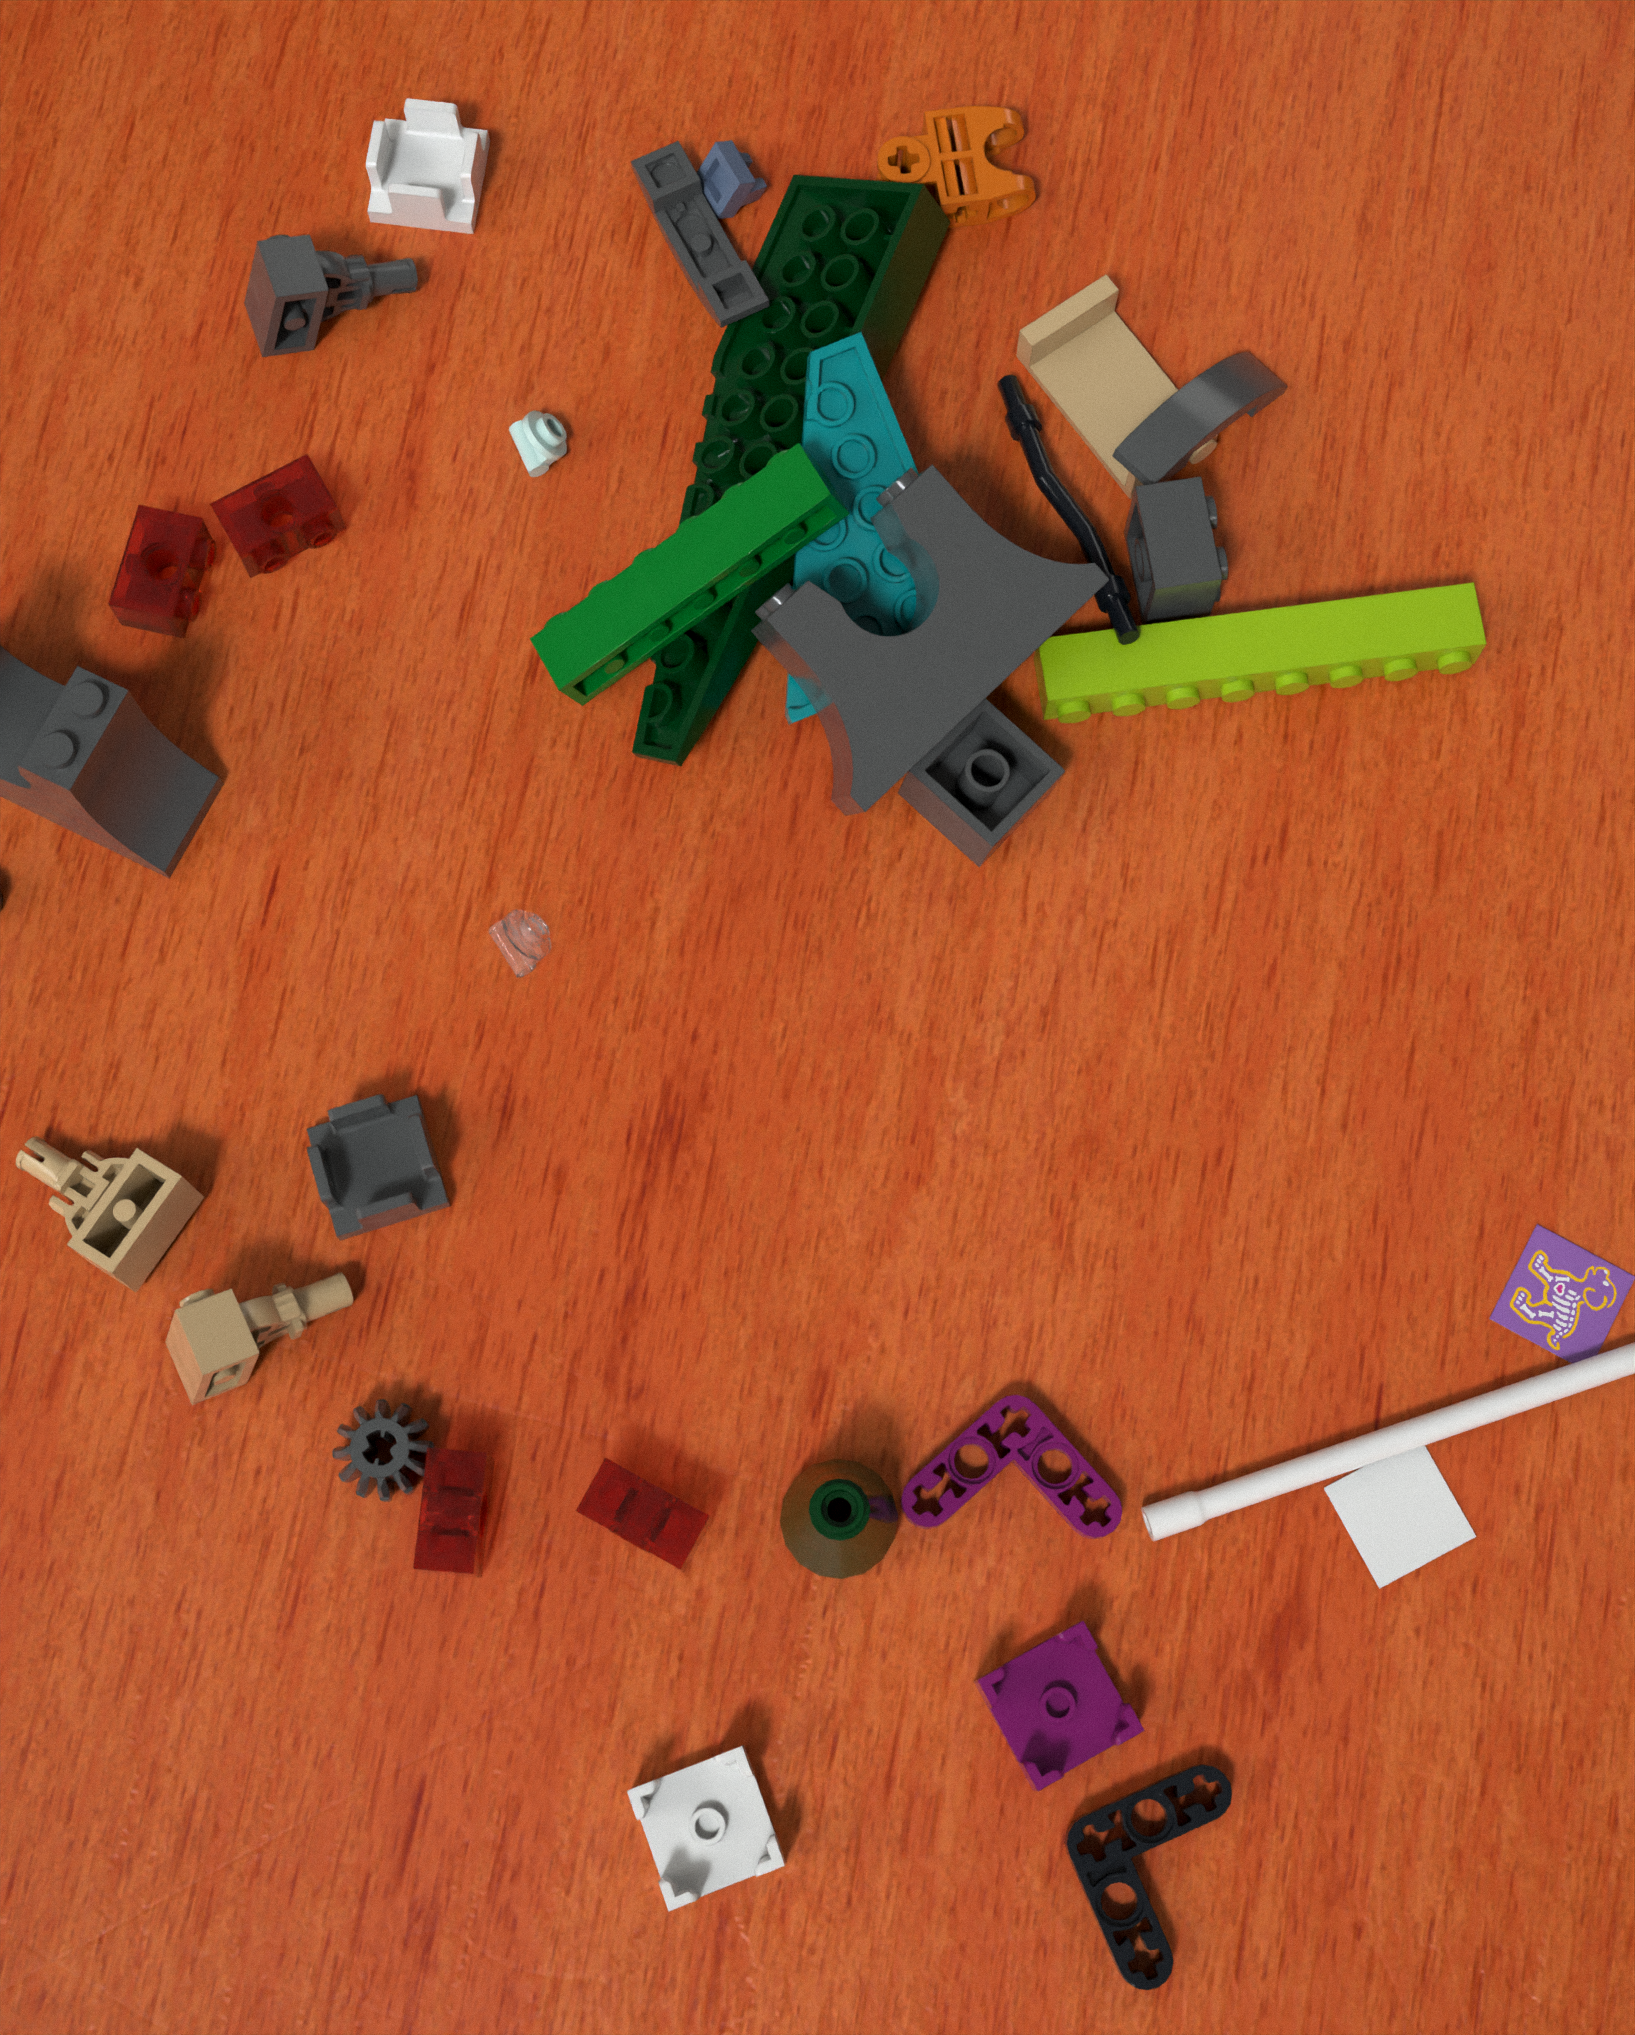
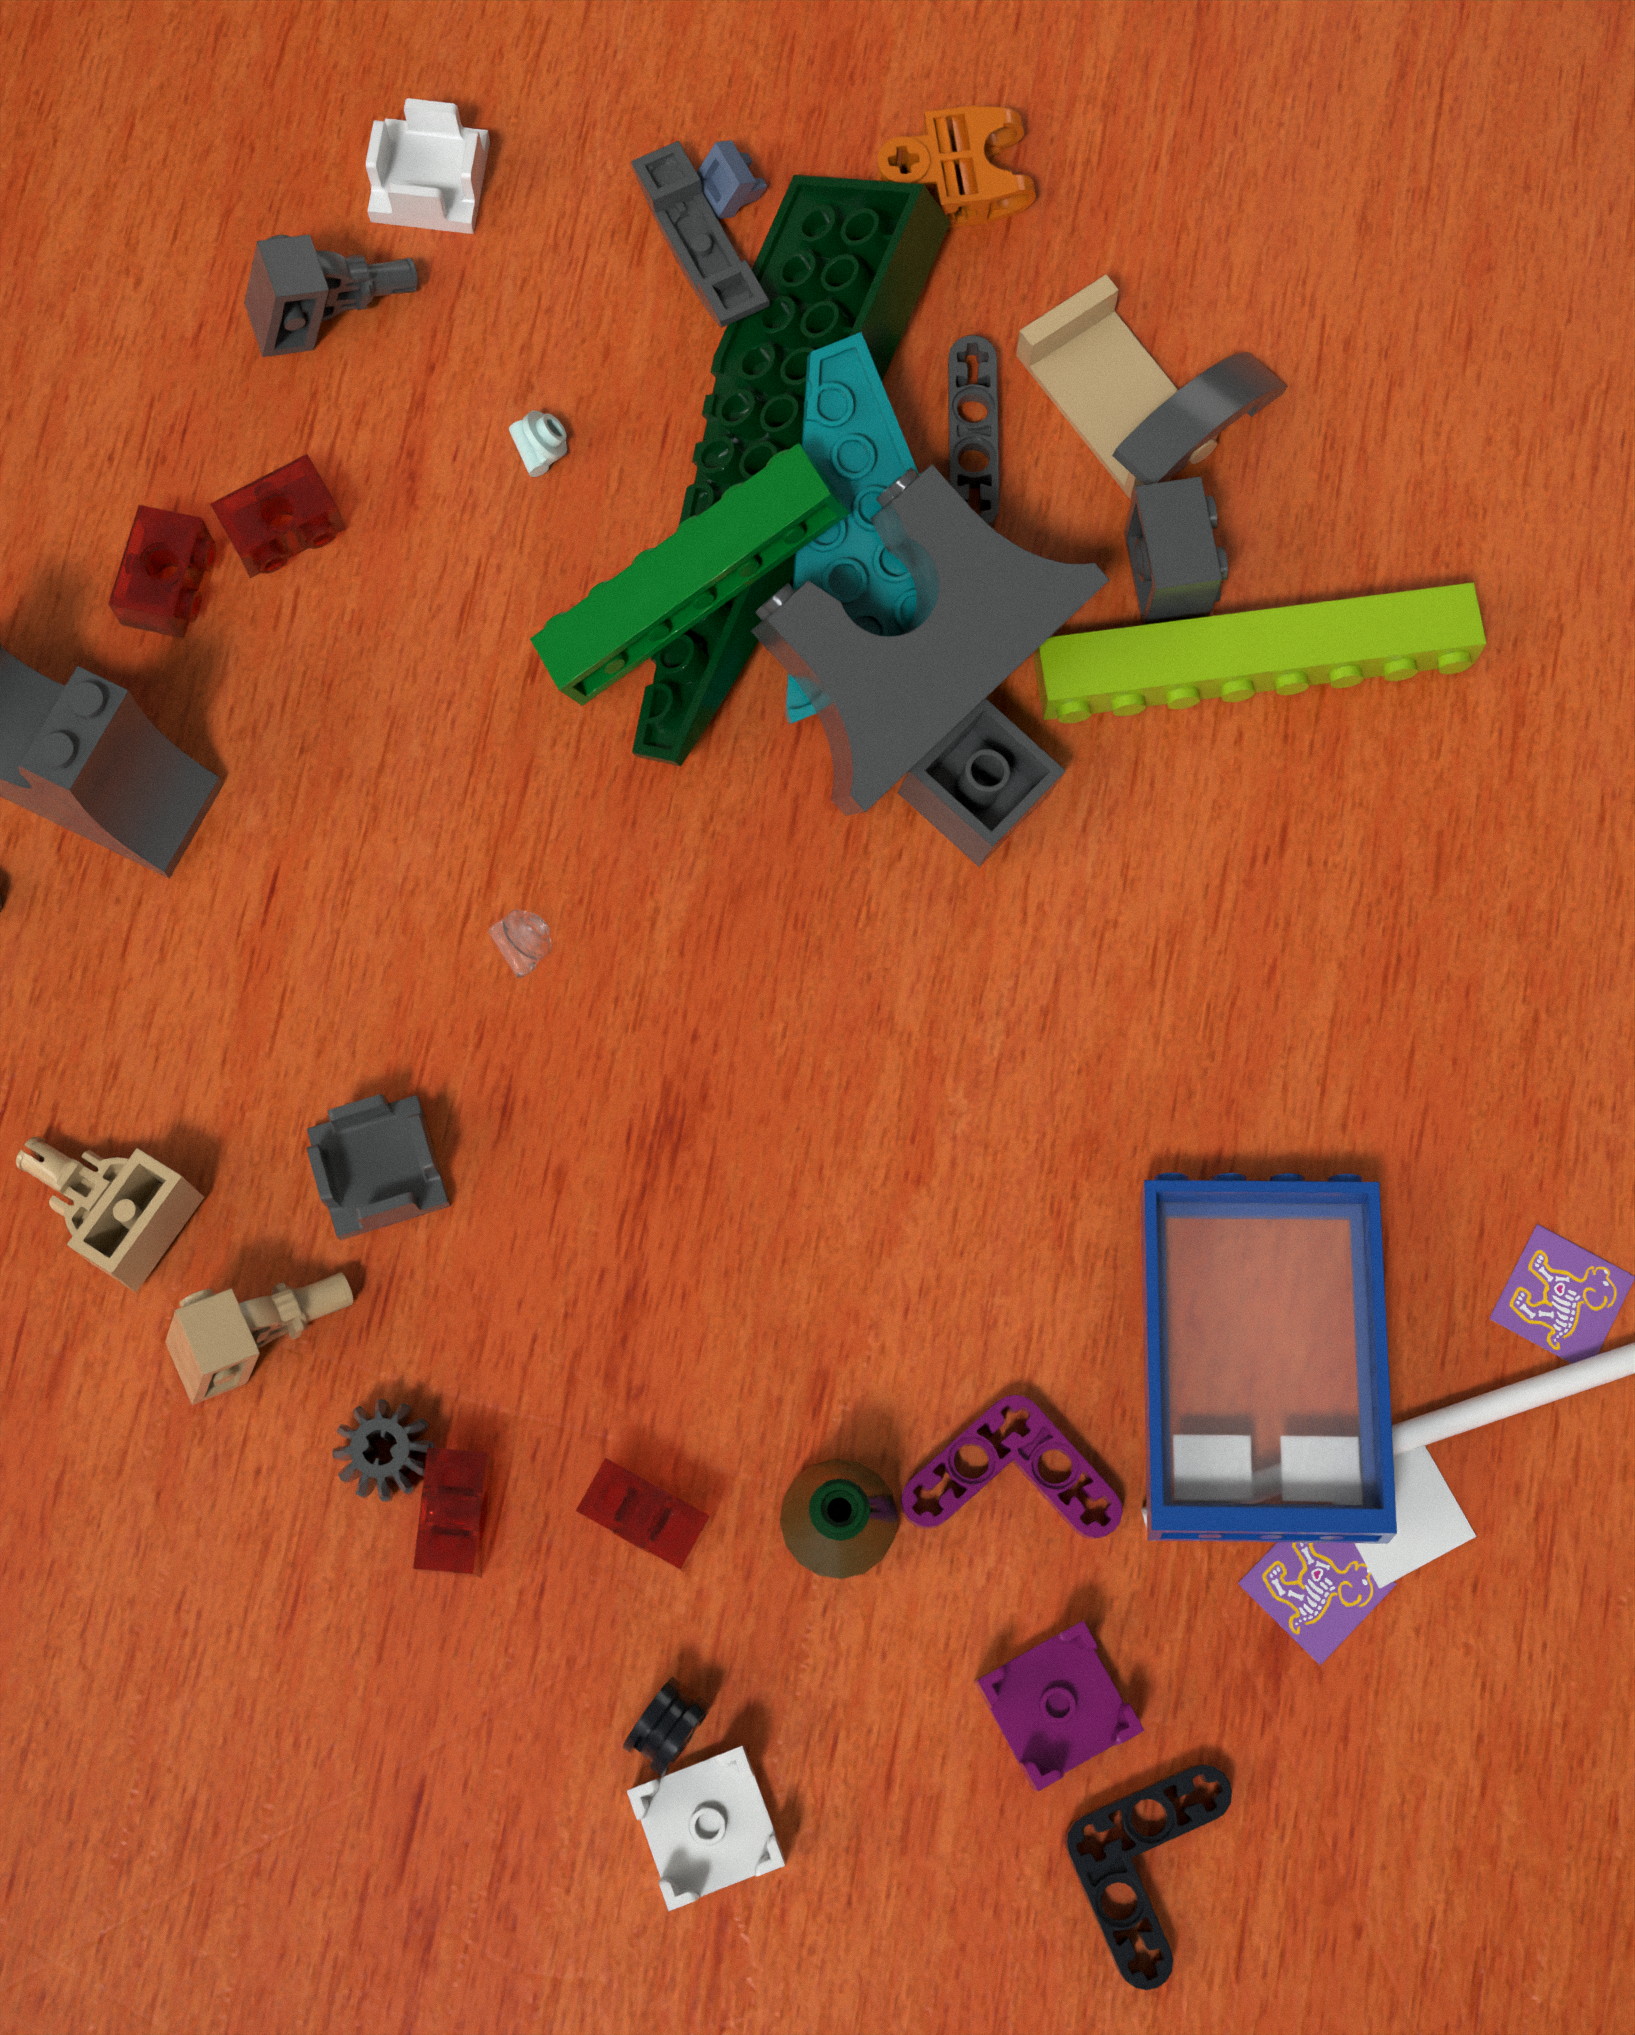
black bar [997,375,1140,645] -> none
none -> black wheel [622,1677,712,1777]
none -> dark grey beam [947,335,999,529]
none -> clear window [1140,1173,1397,1544]
none -> medium lavender sticker [1238,1504,1397,1665]

